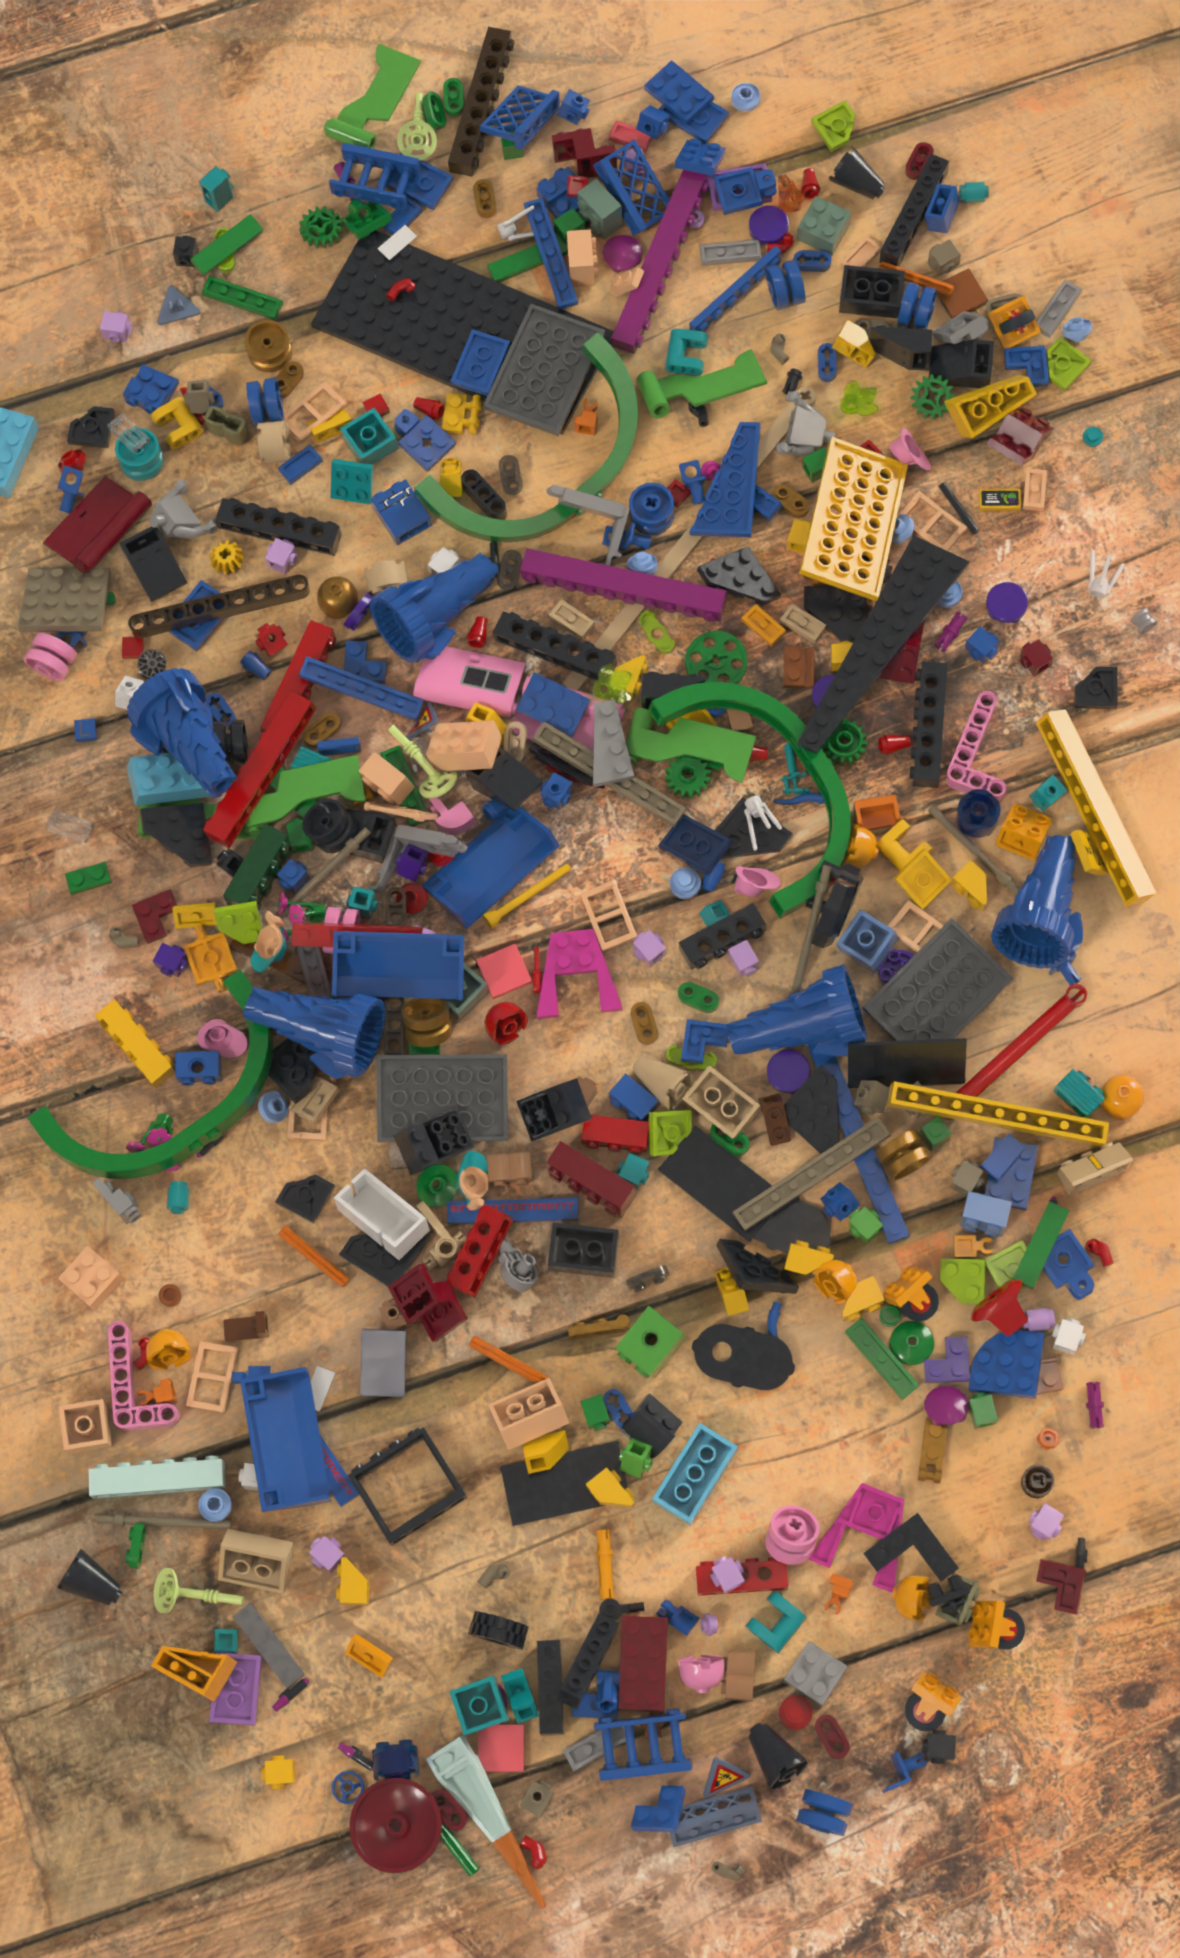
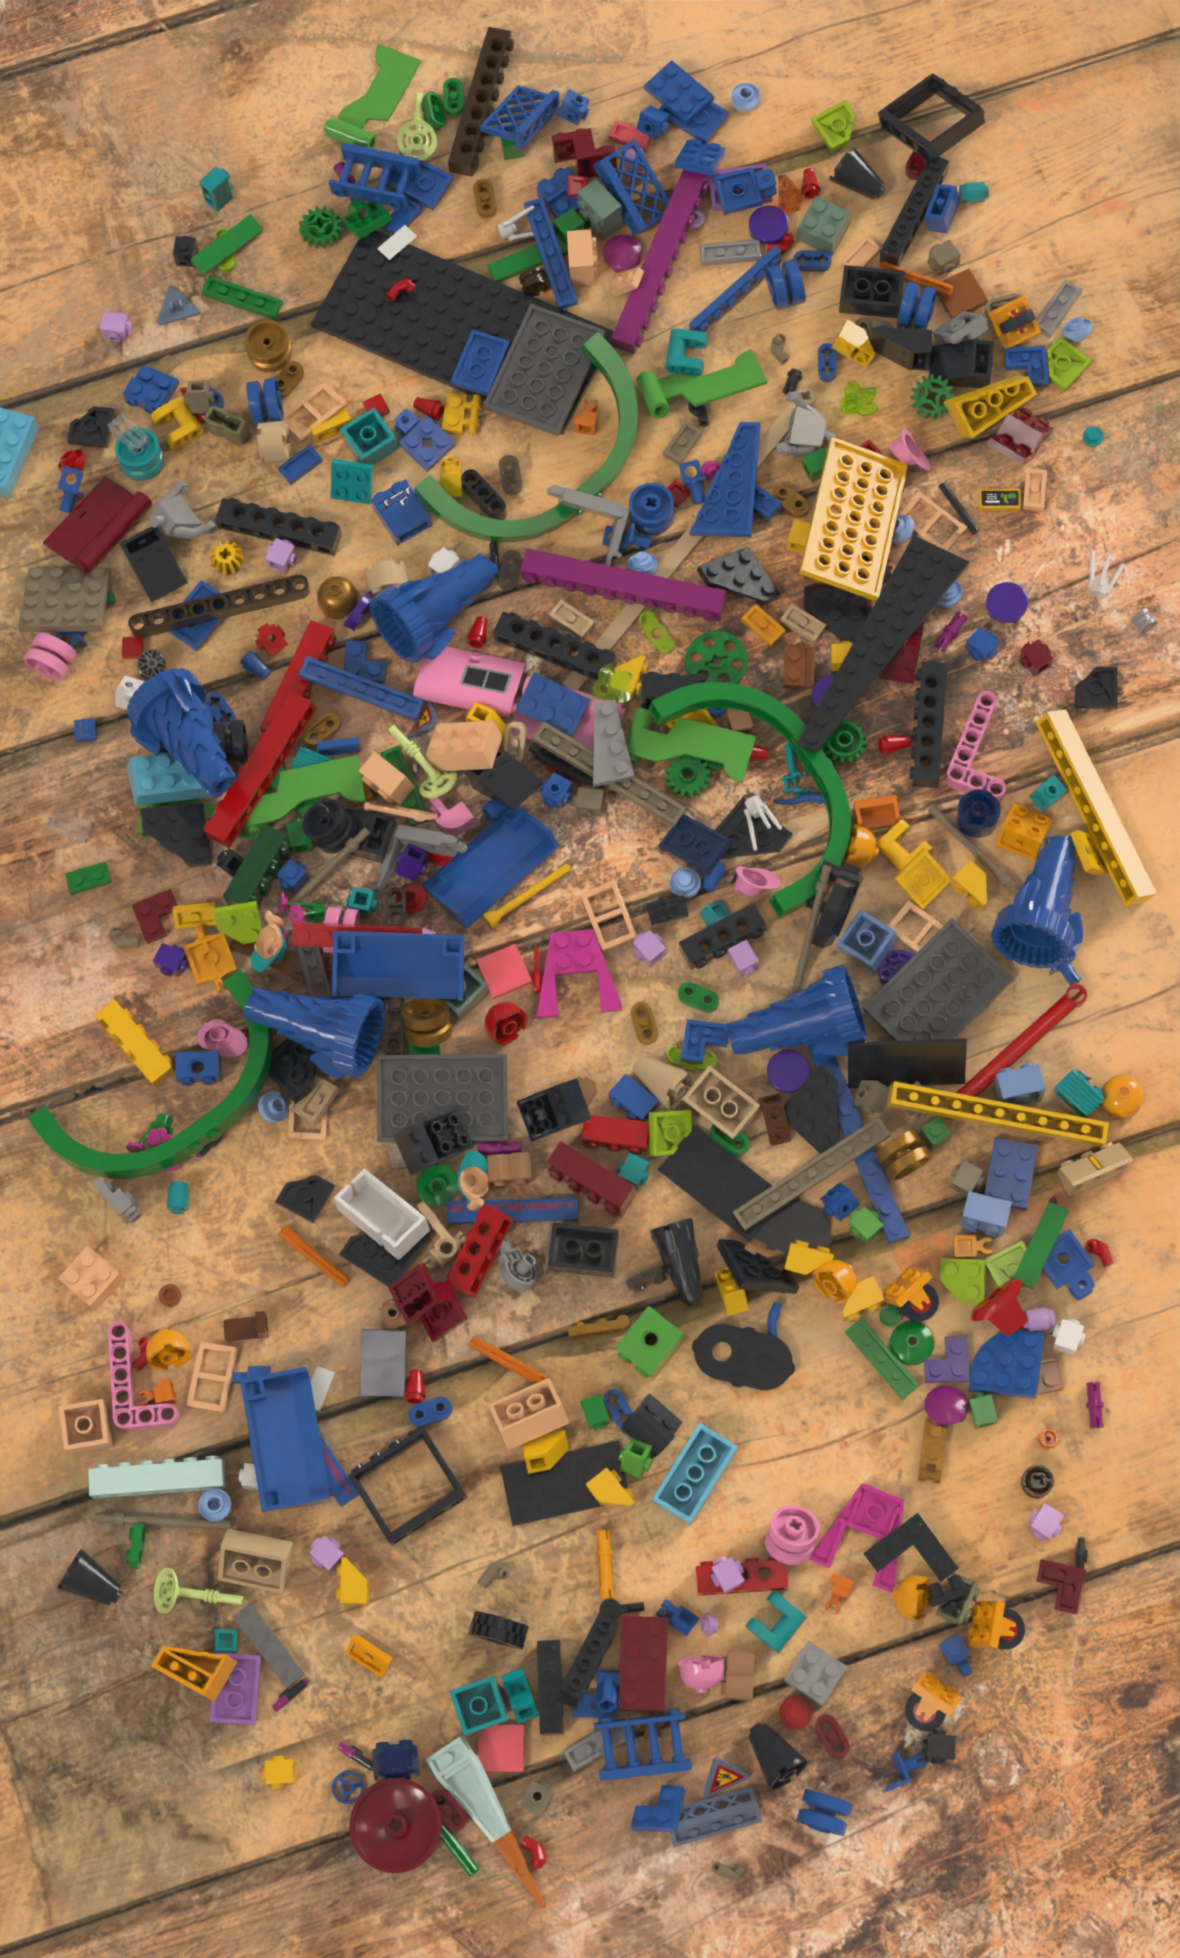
blue tile [980,1133,1026,1181] -> none
none -> red cone [404,1369,426,1404]
none -> blue plate [409,1397,452,1427]
none -> magenta pin [477,1141,522,1156]
none -> dark brown wheel [519,268,550,297]
none -> dark tan brick [572,786,604,818]
none -> black hips [646,895,689,925]
none -> black cone [650,1218,704,1307]
none -> dark tan plate [663,421,702,465]
none -> black window [877,73,986,163]
none -> blue plate [939,1634,972,1678]
none -> medium blue brick [993,1063,1046,1105]

